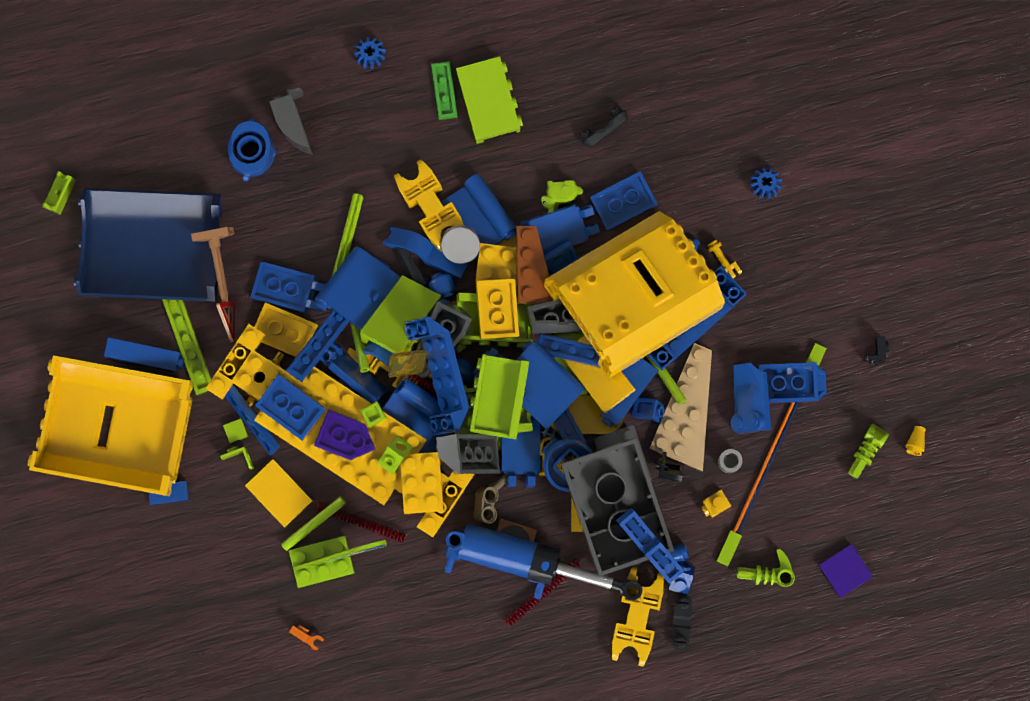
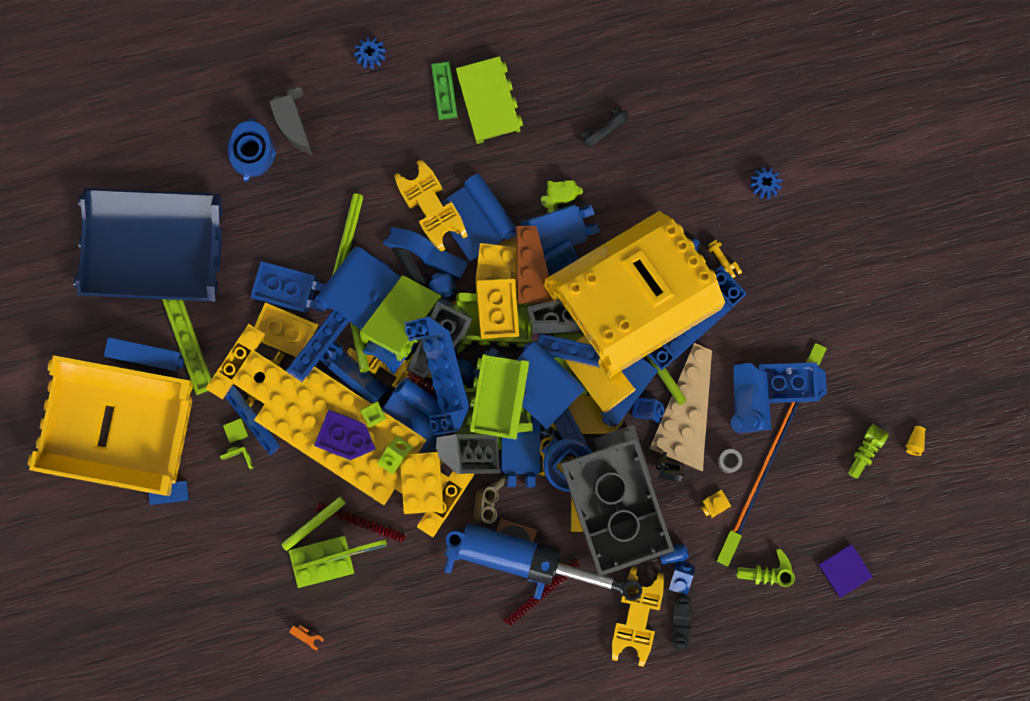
lime hinge [42,171,76,215] -> none
medium nougat piece [191,227,235,342] -> none
yellow tile [245,459,313,528] -> none
blue plate [255,374,326,441] -> none
clear yellow piece [388,349,427,378] -> none
light grey tile [441,225,480,264] -> none
blue plate [590,171,658,232] -> none
blue slope [616,508,684,584] -> none
black bracket [864,336,889,365] -> none

